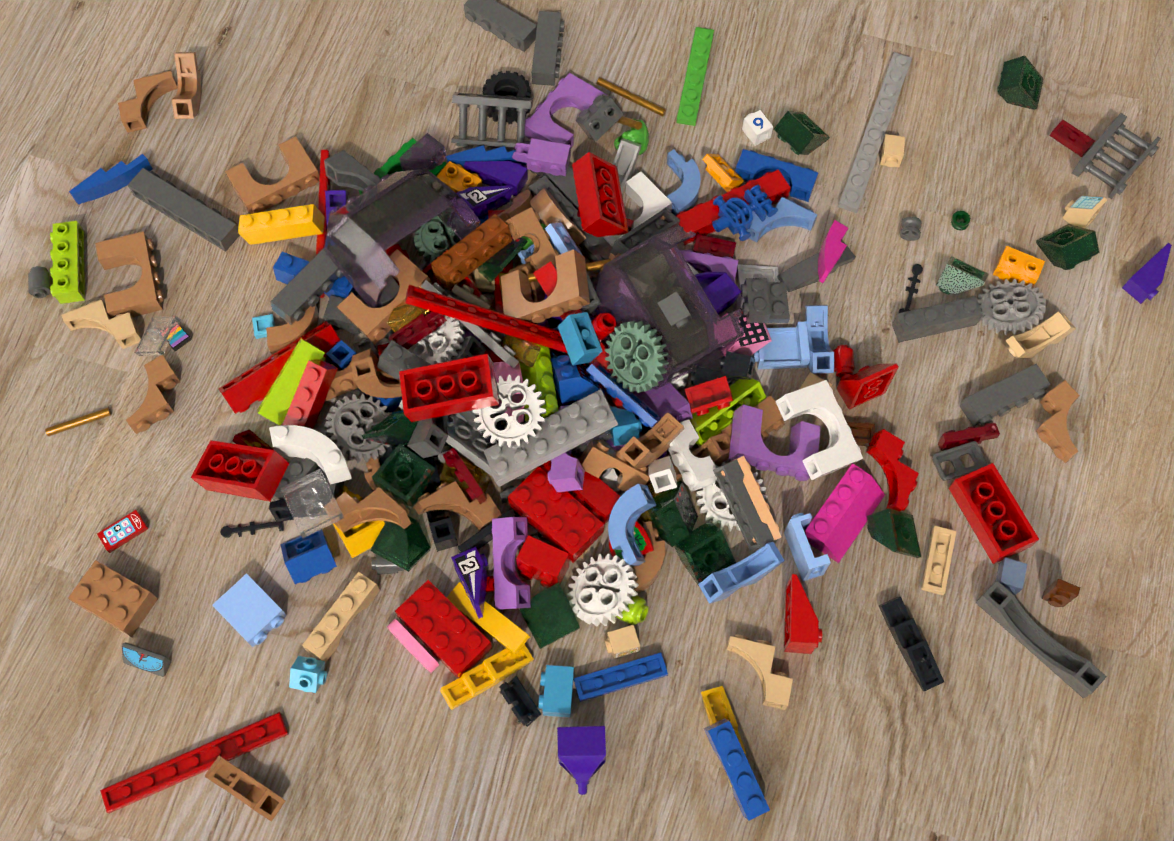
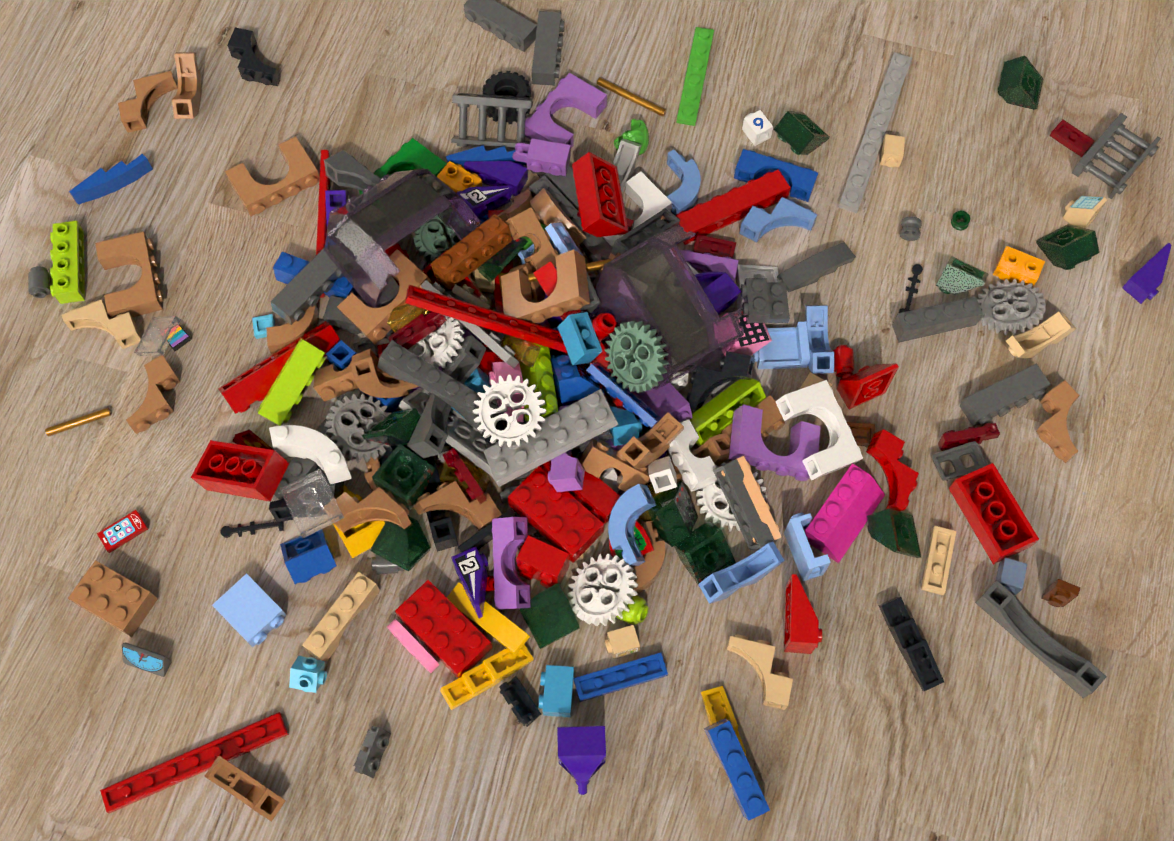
dark grey brick [128,168,240,252] -> none
yellow brick [238,204,324,245] -> none
brick [282,359,338,429] -> none
clear purple slope [399,133,446,171] -> none
red brick [399,354,499,422] -> none
dark grey brick [575,94,624,141] -> none
pearl gold bar [617,116,642,130] -> none
dark grey brick [658,291,692,329] -> none
red bracket [685,376,734,417] -> none
light orange bracket [702,154,744,192] -> none
blue piece [712,185,778,241] -> none
dark pink slope [818,220,849,283] -> none
none -> black arch [227,27,280,86]
none -> dark grey hinge [353,726,391,778]

